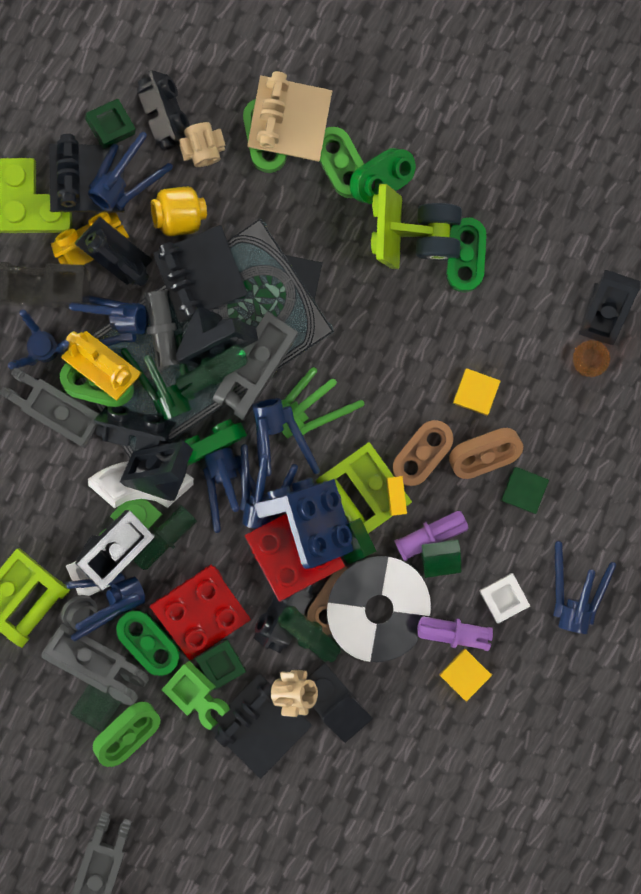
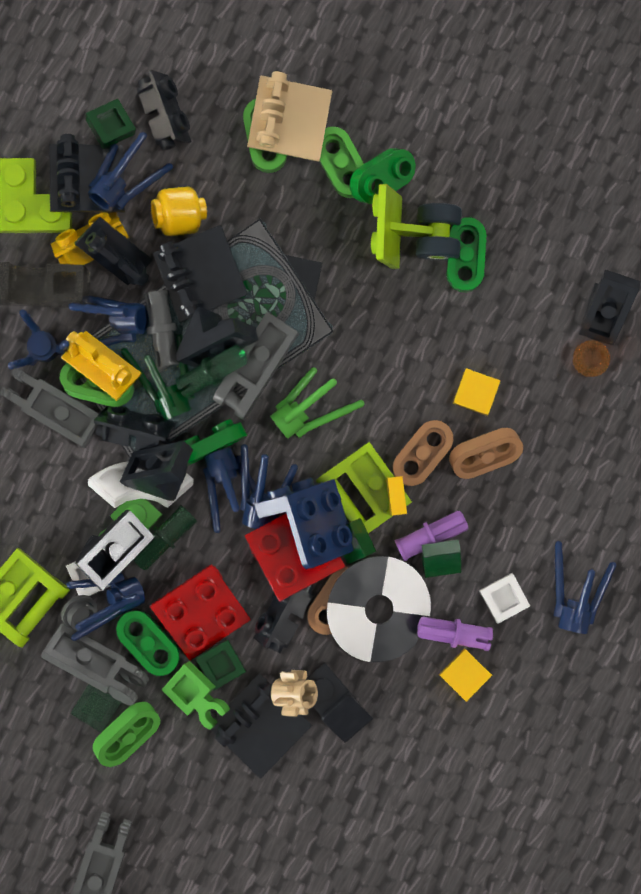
tan gear [179,122,226,167] -> none
dark blue plant [252,398,320,477] -> none
clear green axle [278,606,341,662] -> none
dark green tile [500,467,549,514] -> none

